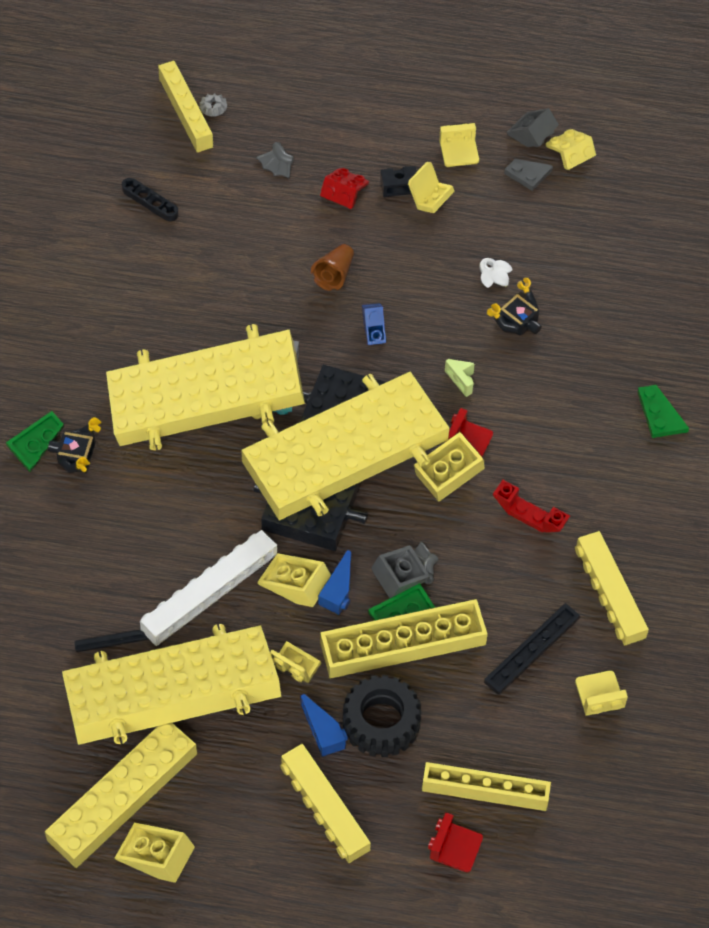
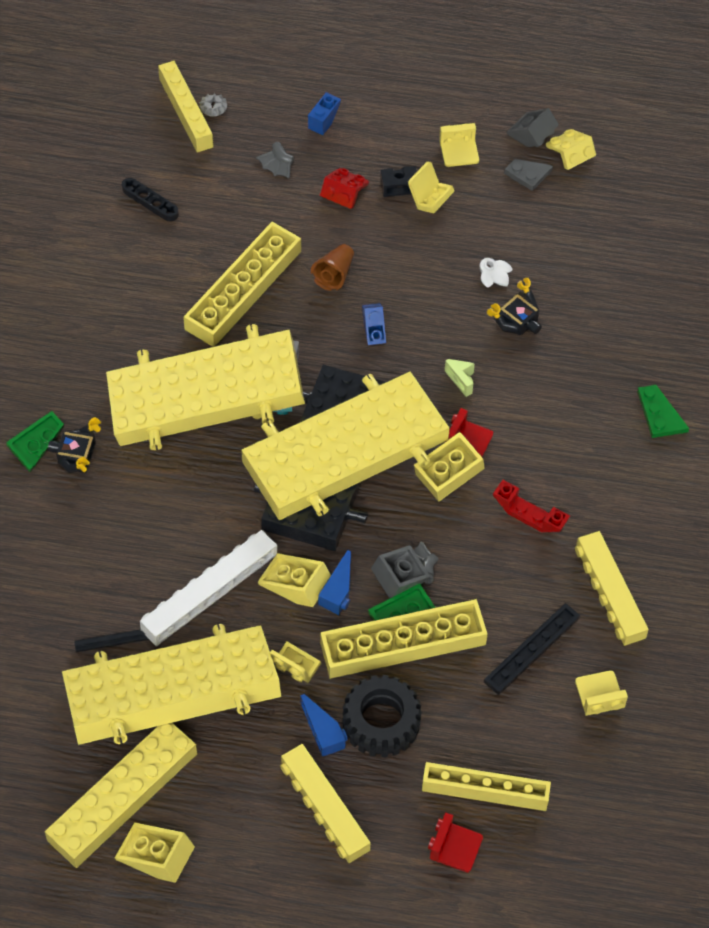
none -> light yellow brick [184,222,301,347]
none -> blue slope [308,92,341,135]

